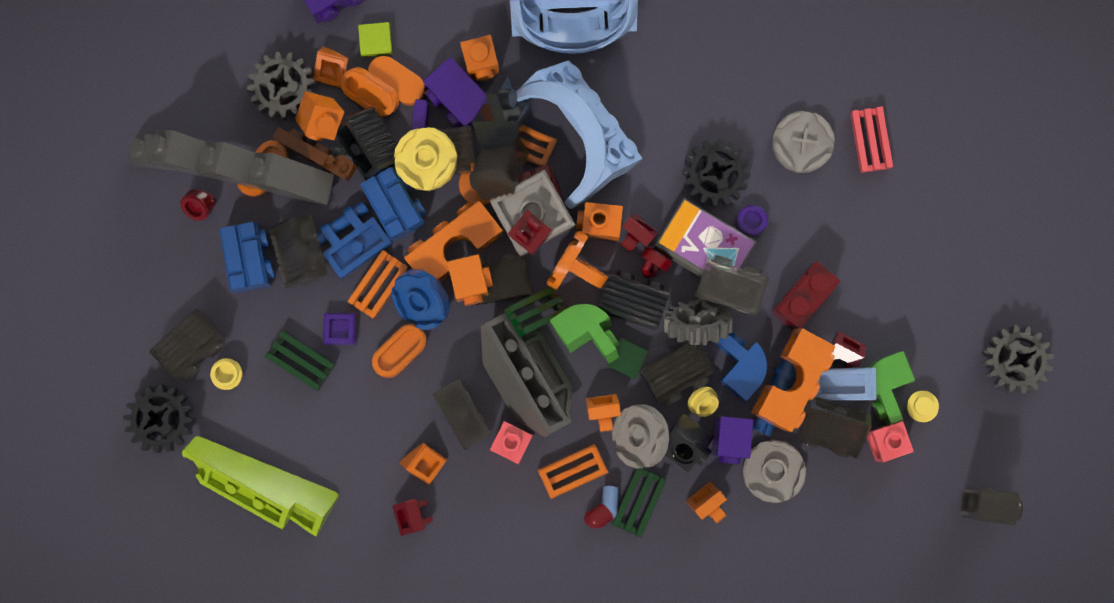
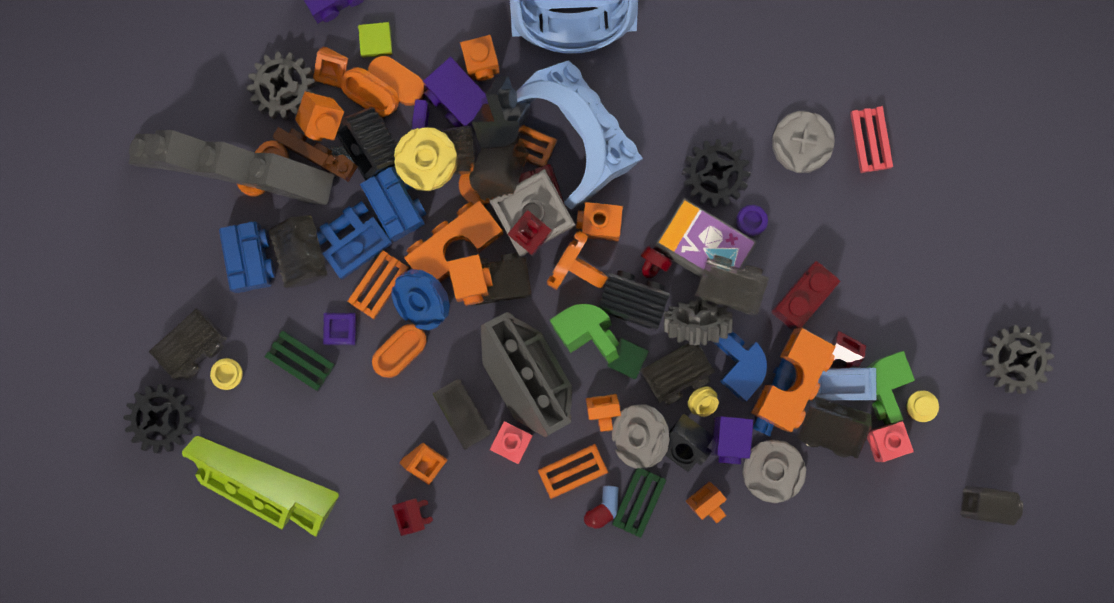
dark red tile [180,189,216,221] -> none
dark green tile [504,287,568,338] -> none
dark red tile [621,214,659,252] -> none

